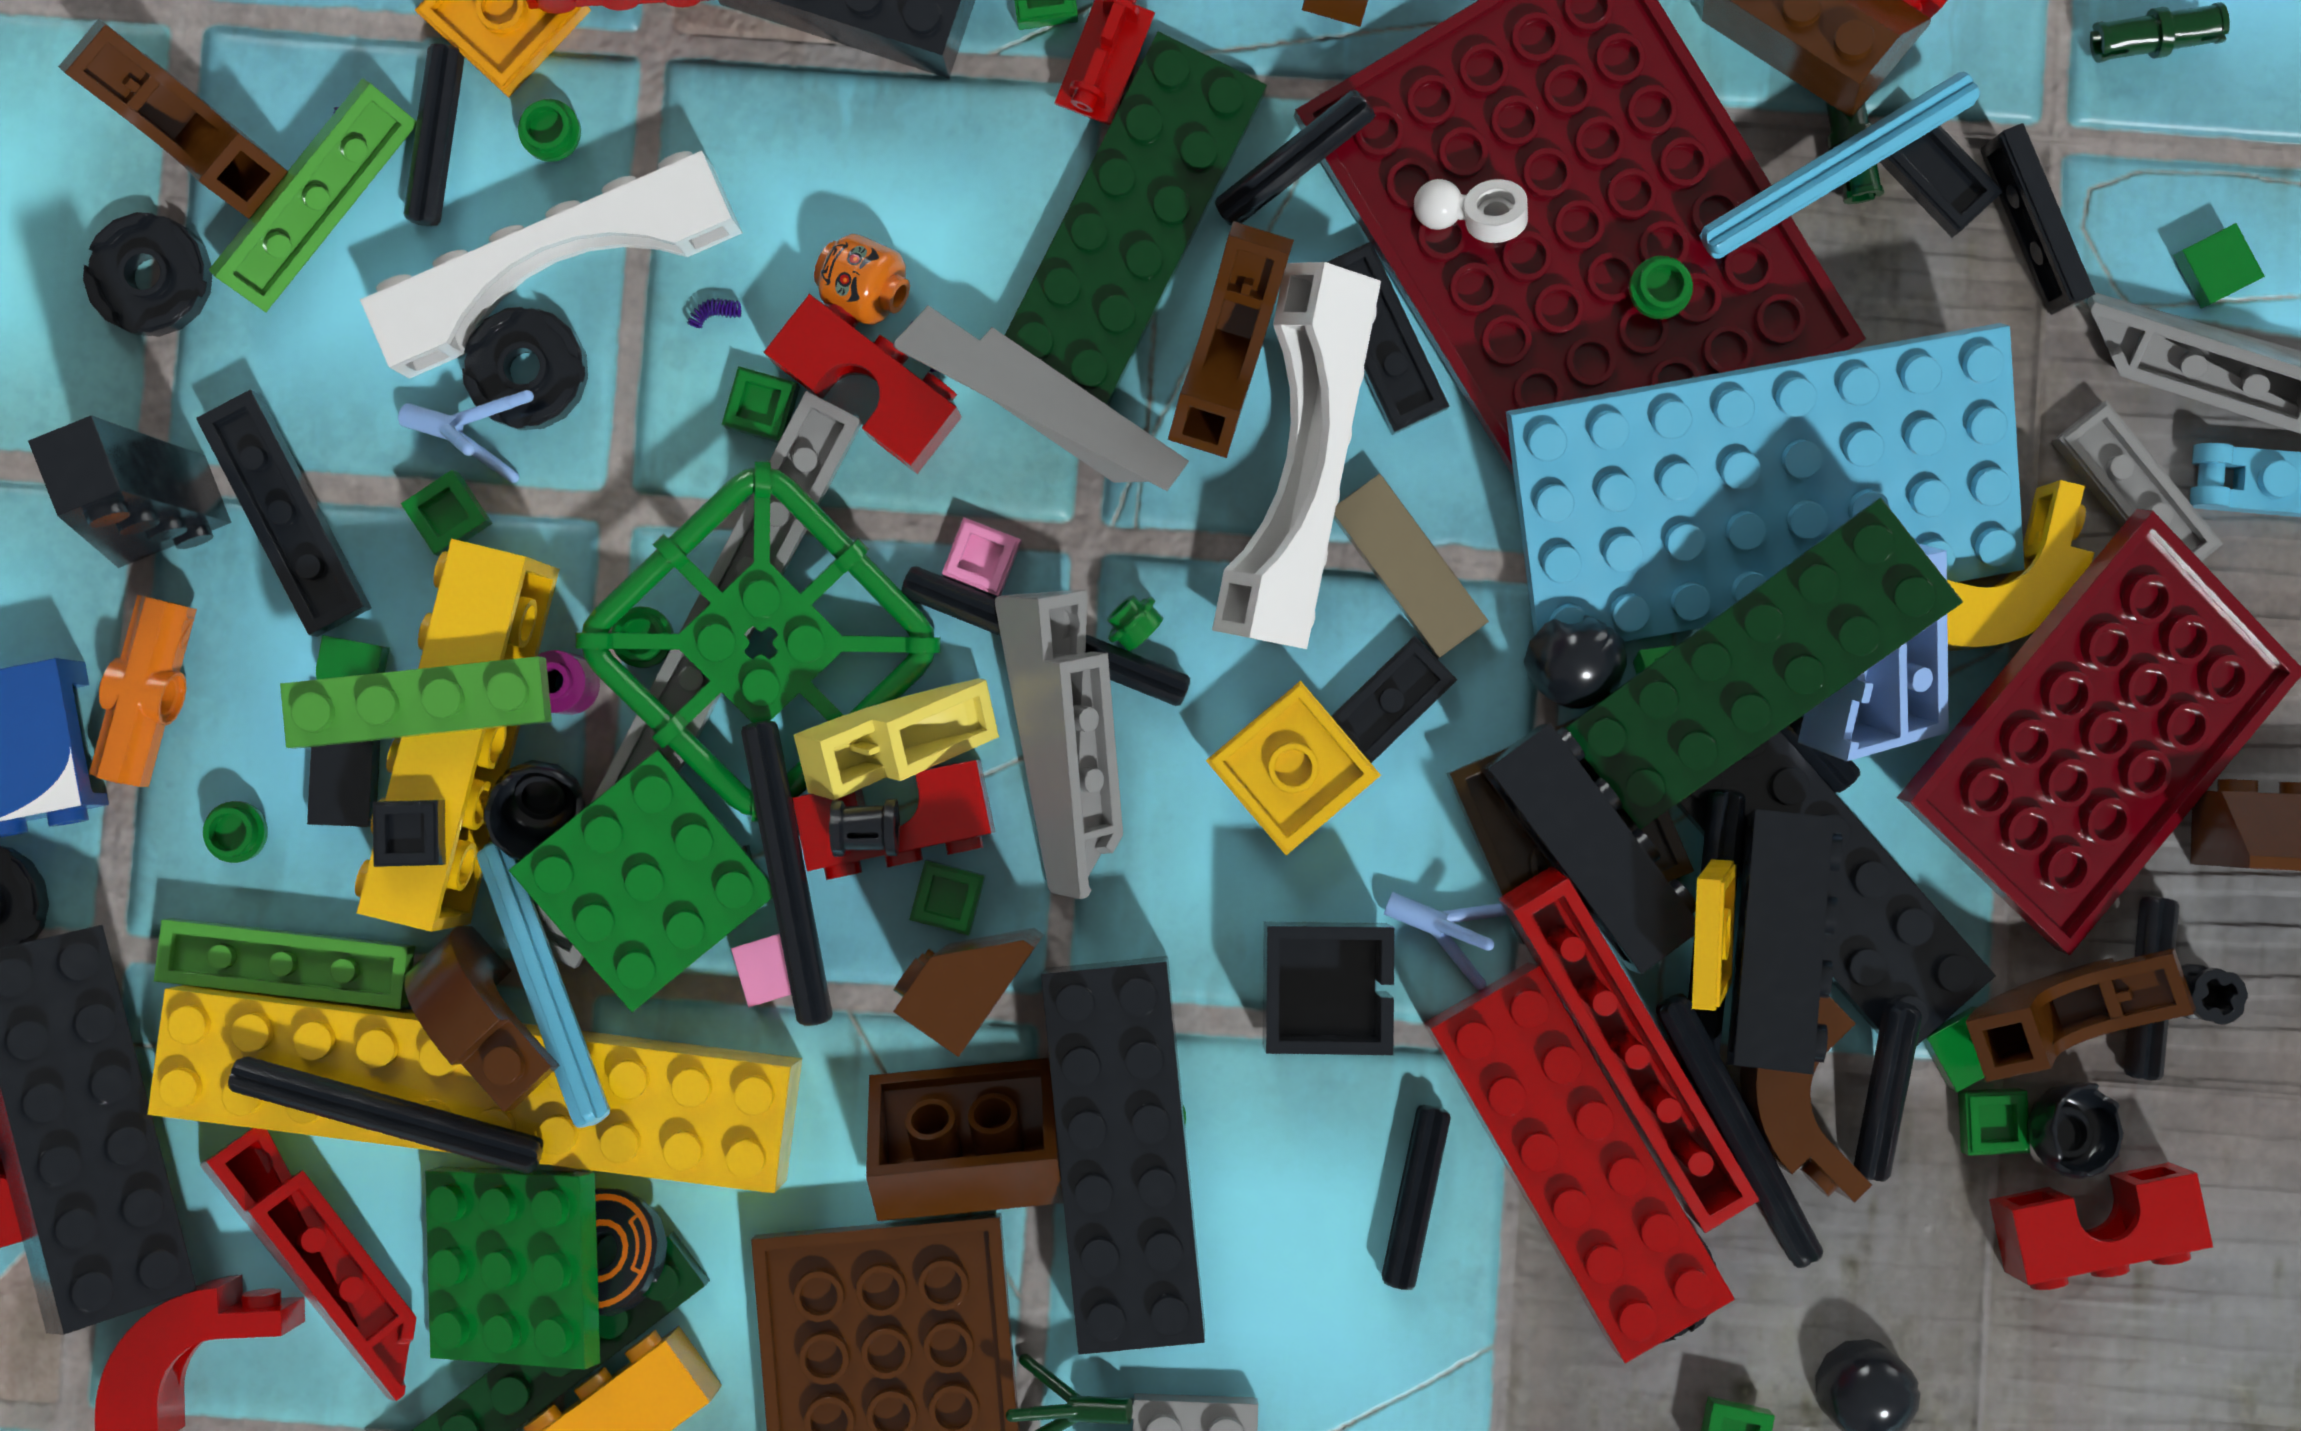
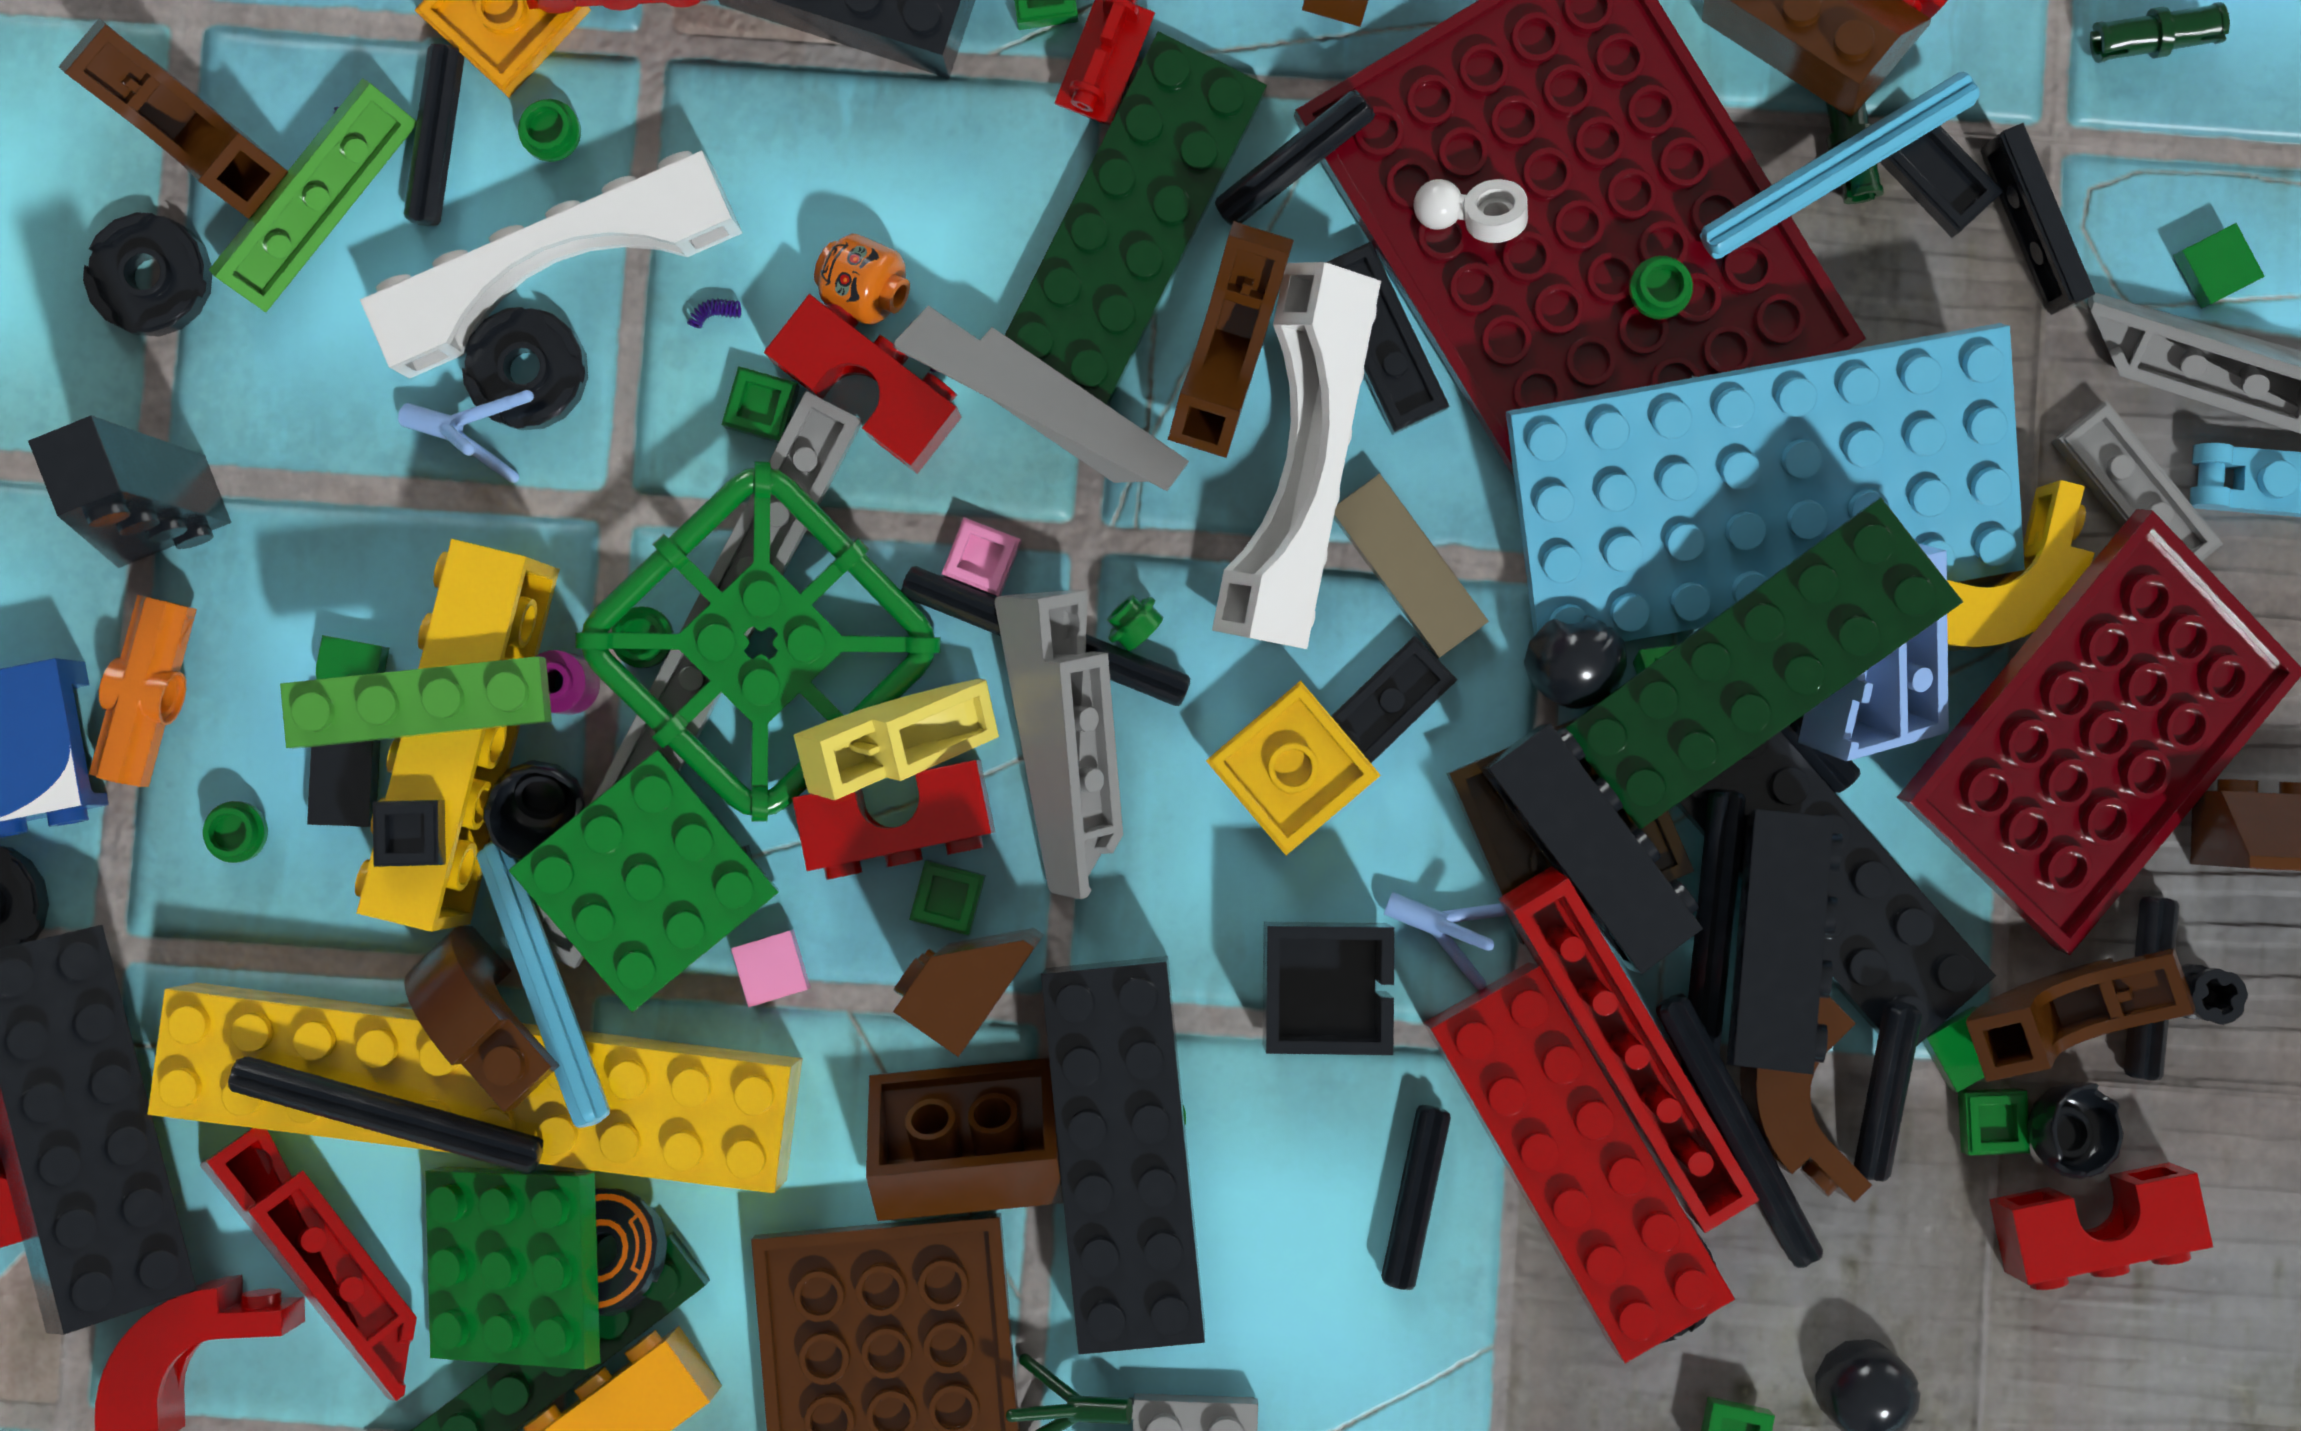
bright green plate [154,918,416,1009] -> none
black plate [196,389,372,637] -> none
green plate [401,470,493,556] -> none
black axle [741,720,833,1026] -> none
black bush [829,799,900,857] -> none
yellow tile [1692,859,1737,1011] -> none

